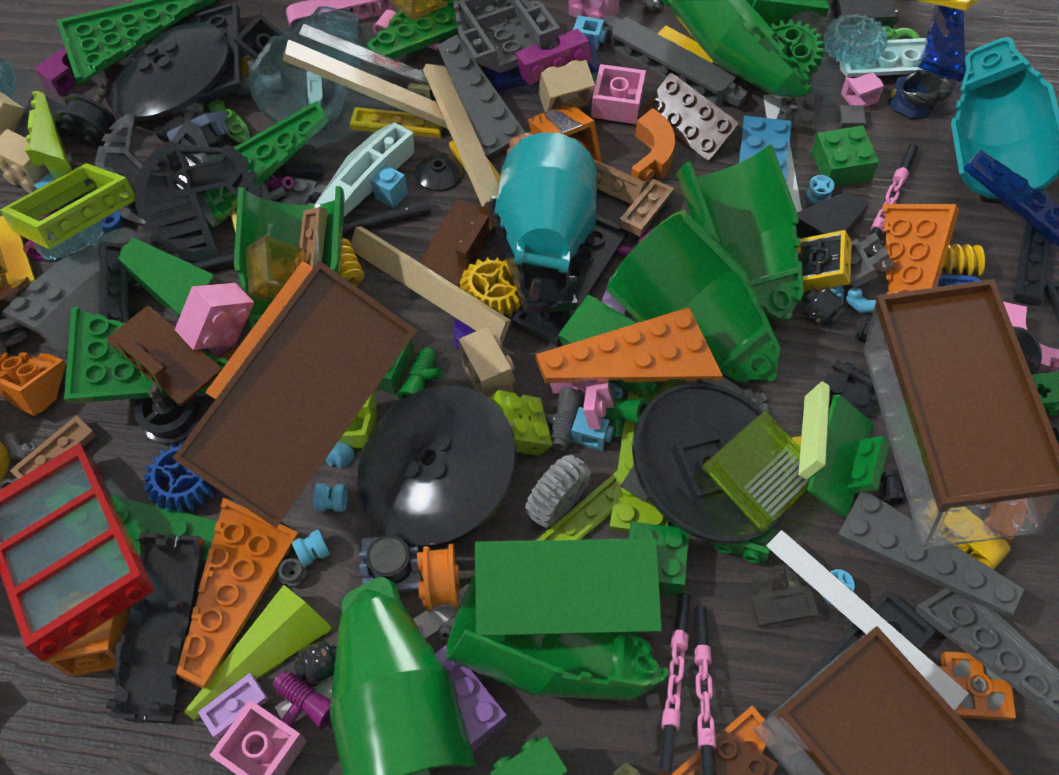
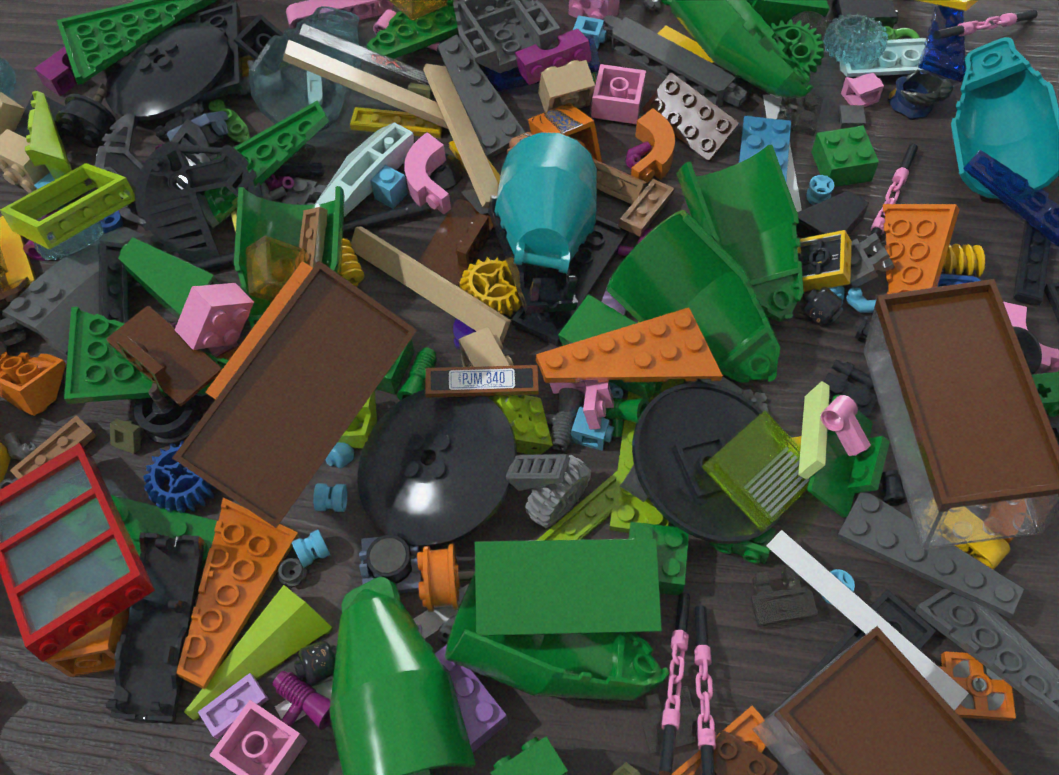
none -> olive tile [110,418,145,454]
none -> bright pink arch [405,132,451,214]
none -> tile [426,365,539,398]
none -> dark grey sticker [461,189,489,214]
none -> dark grey slope [506,454,570,491]
none -> magenta arm [625,141,652,169]
none -> bright pink piece [821,395,871,456]
none -> piece [933,9,1038,40]

